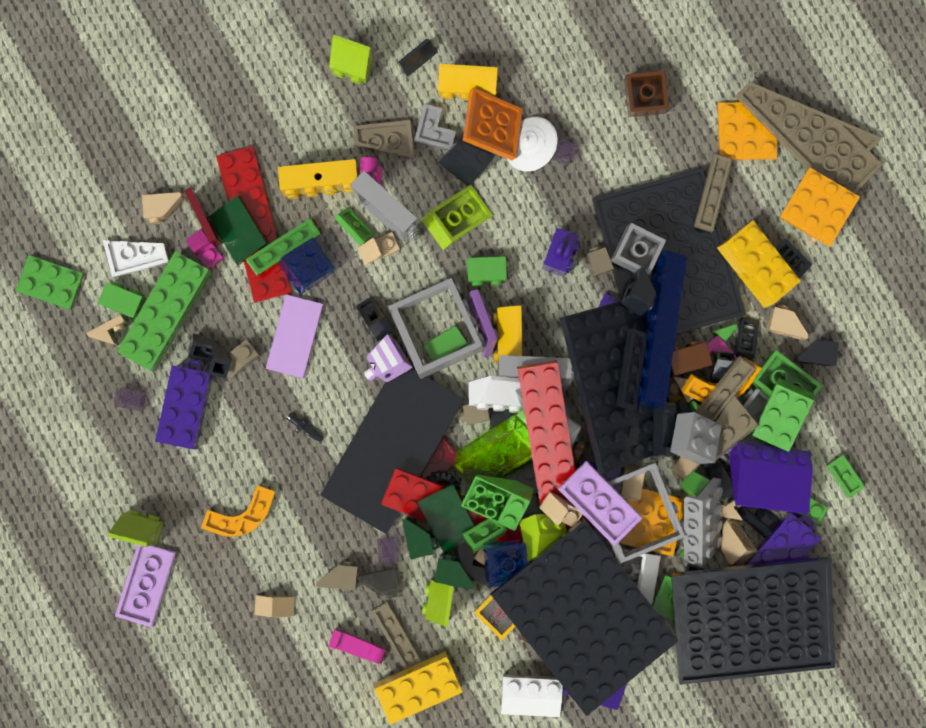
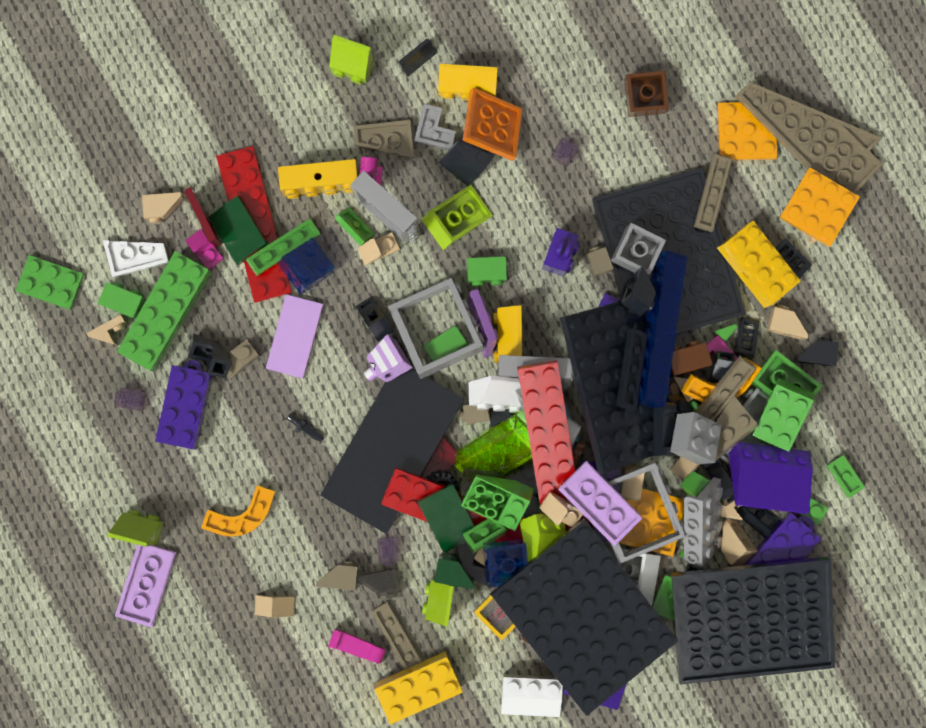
dark green slope [402,517,438,559] -> none
white hat [507,117,558,171] -> none

